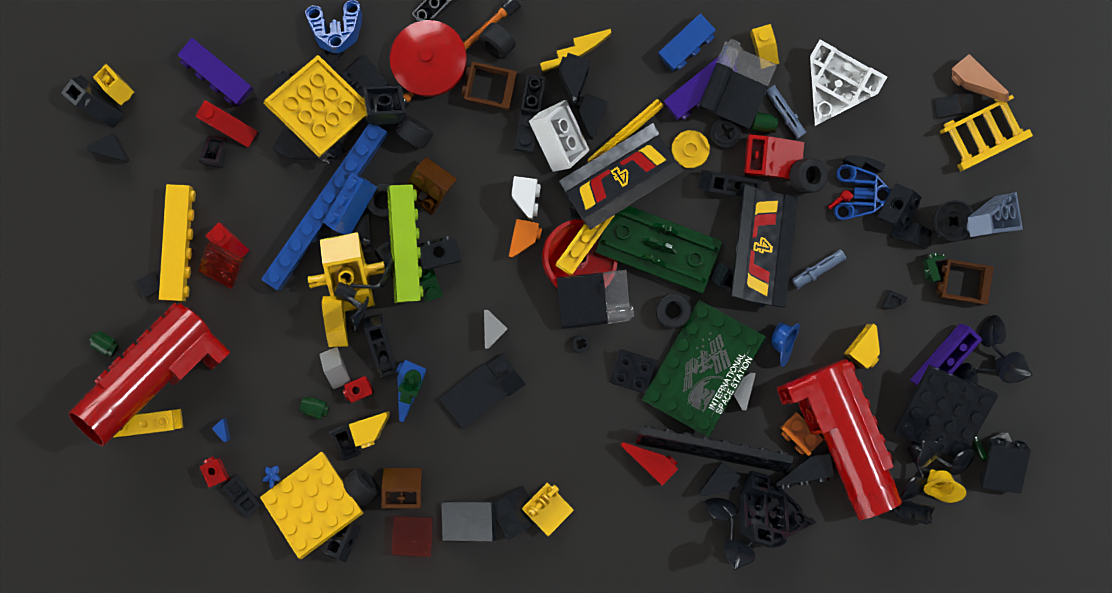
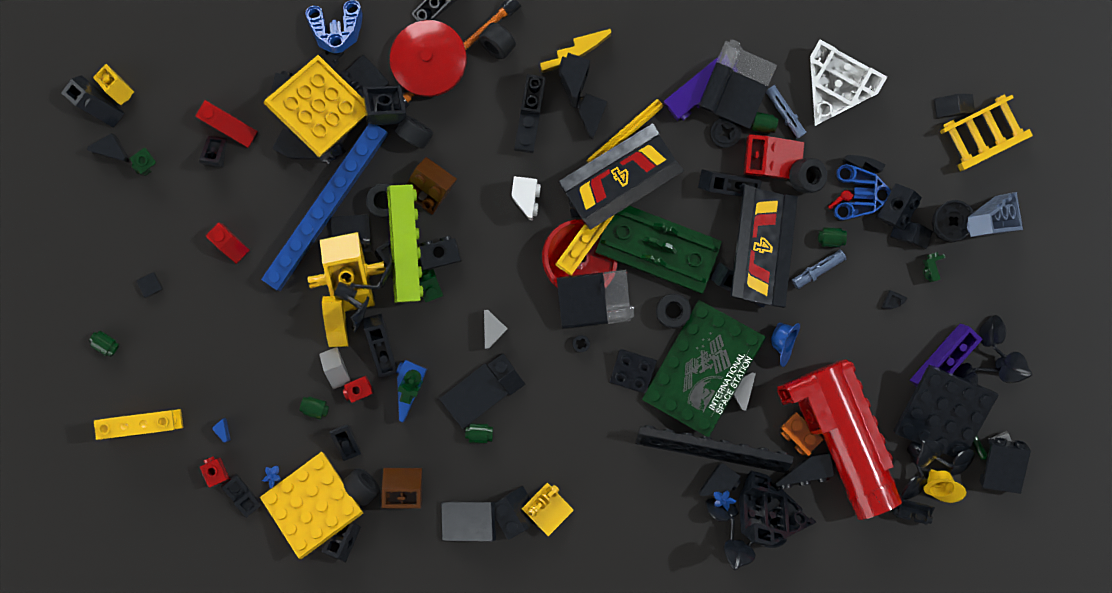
red piece [68,303,230,446] -> none
yellow brick [159,184,196,301] -> none
dark purple brick [178,38,254,106] -> none
clear red plate [198,241,244,289] -> none
blue brick [323,172,377,235] -> none
yellow slope [349,411,390,448] -> none
clear red plate [392,516,433,557] -> none
reddish brown window [461,62,517,111] -> none
orange slope [509,219,542,258] -> none
white slope [529,100,590,172] -> none
red slope [620,442,678,486] -> none
blue brick [657,13,716,72] -> none
yellow tile [672,130,710,168] -> none
yellow slope [750,24,779,69] -> none
yellow slope [844,324,880,369] -> none
reddish brown window [937,259,994,305] -> none
nougat slope [952,54,1009,102] -> none
none -> dark green bracket [129,148,156,176]
none -> dark green brick [465,423,493,444]
none -> blue plant [714,490,736,511]
none -> dark green brick [818,227,847,247]

